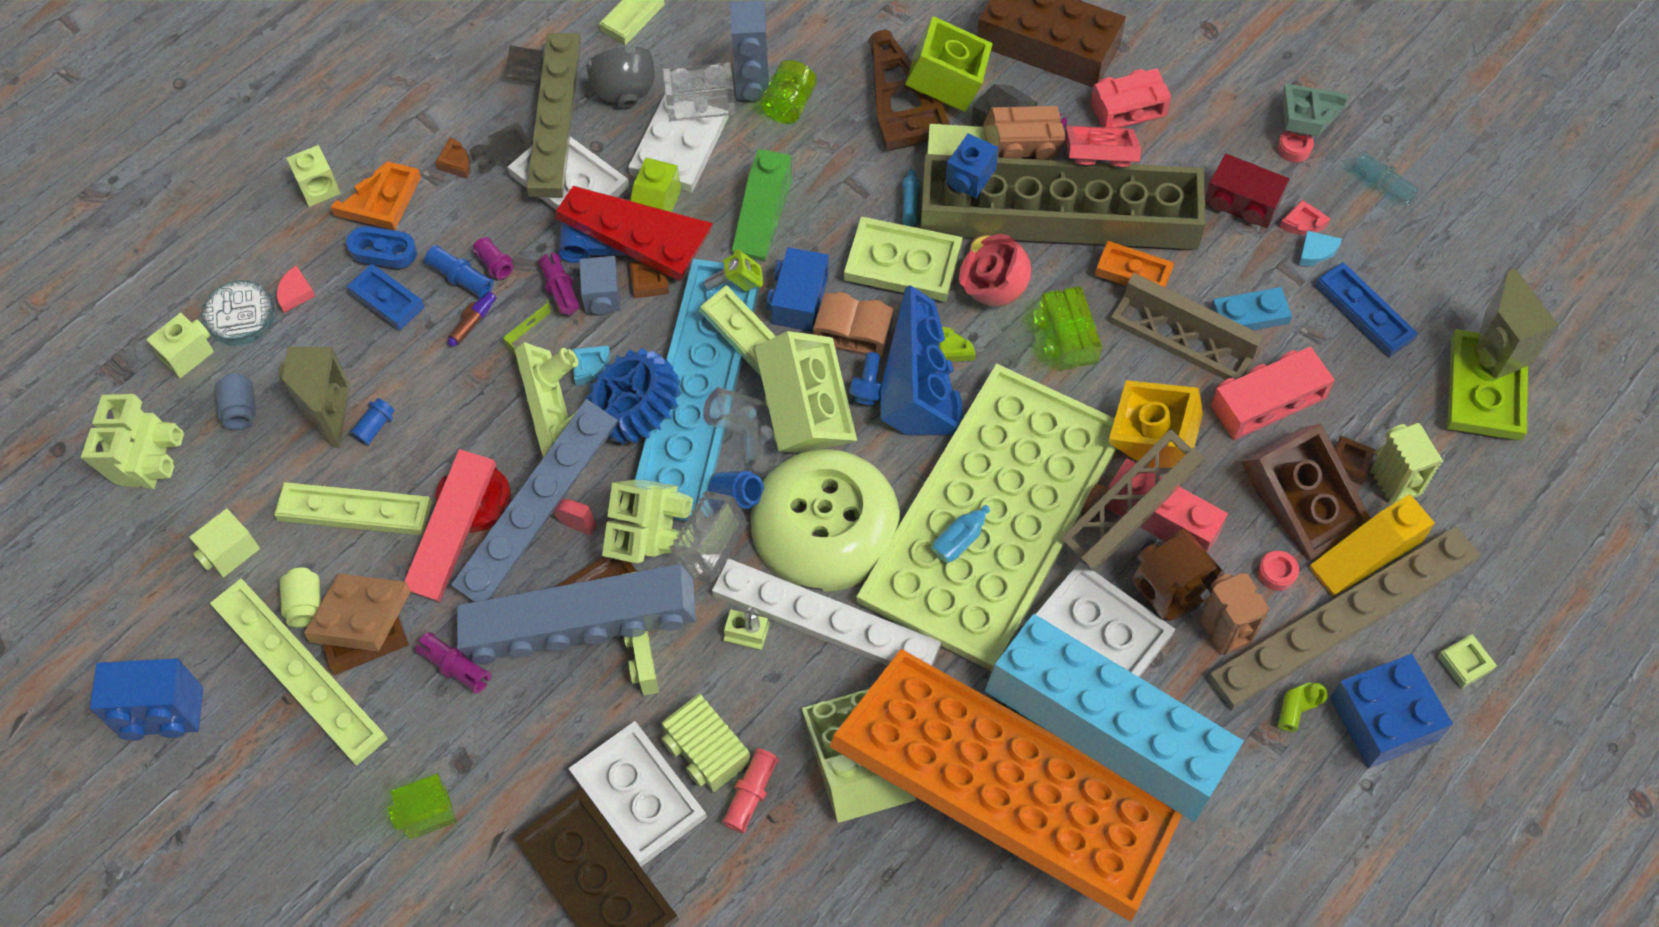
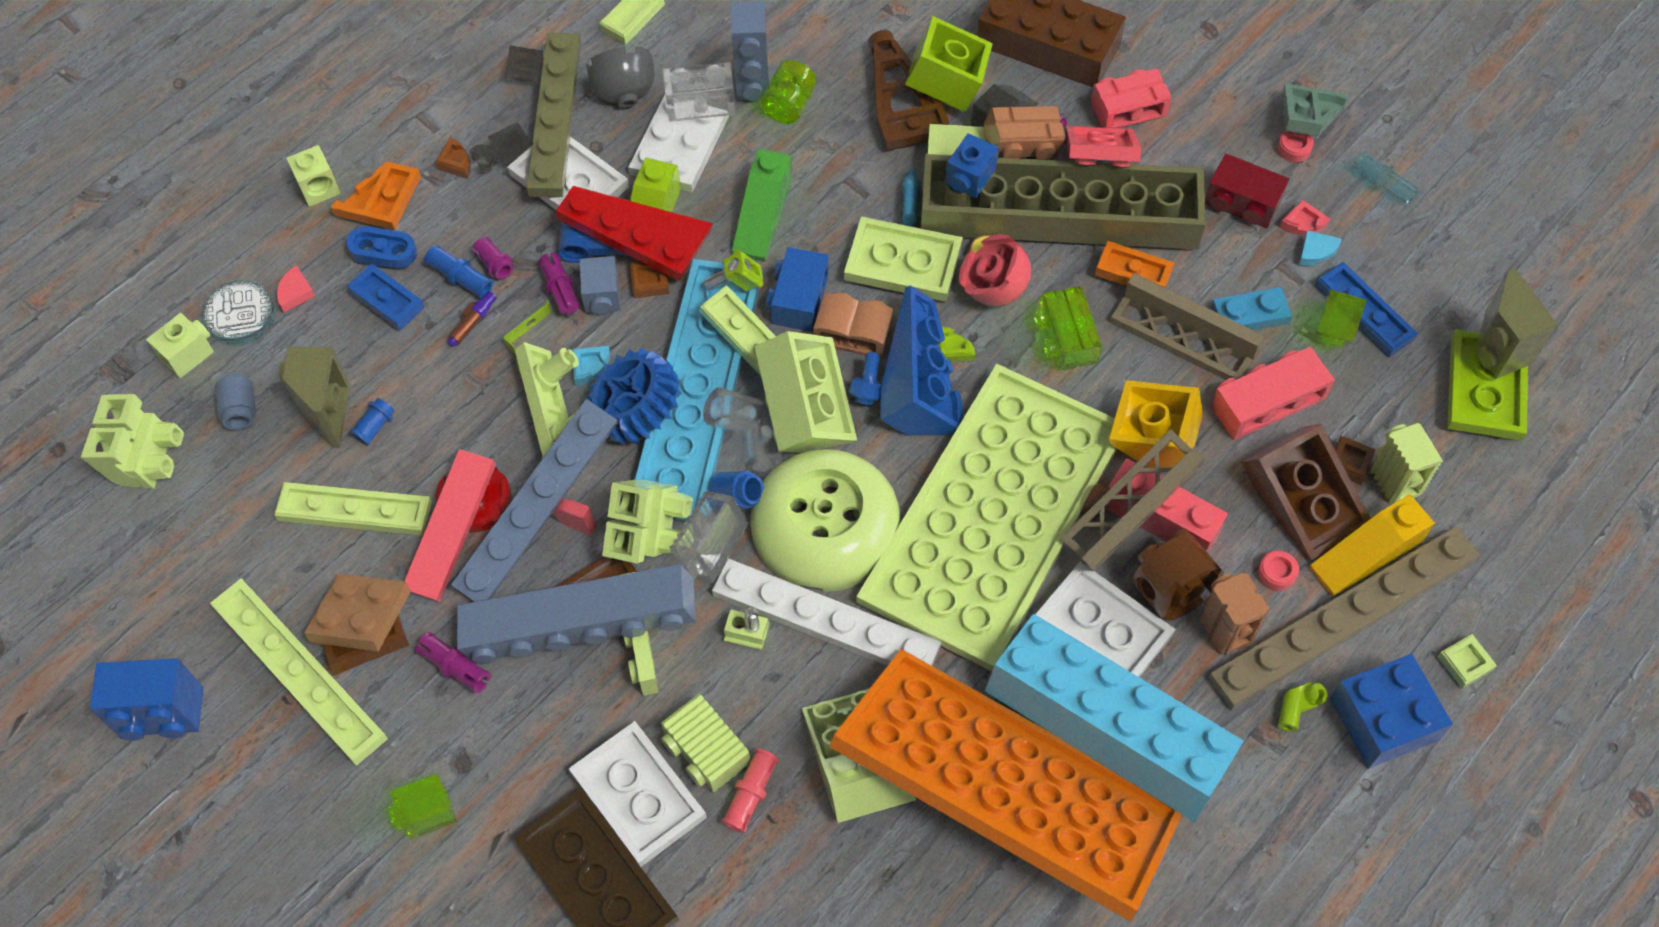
yellowish green brick [189,508,260,578] -> none
yellowish green brick [279,568,321,628] -> none
dark azure piece [931,505,990,564] -> none
none -> clear neon green brick [1315,290,1367,348]

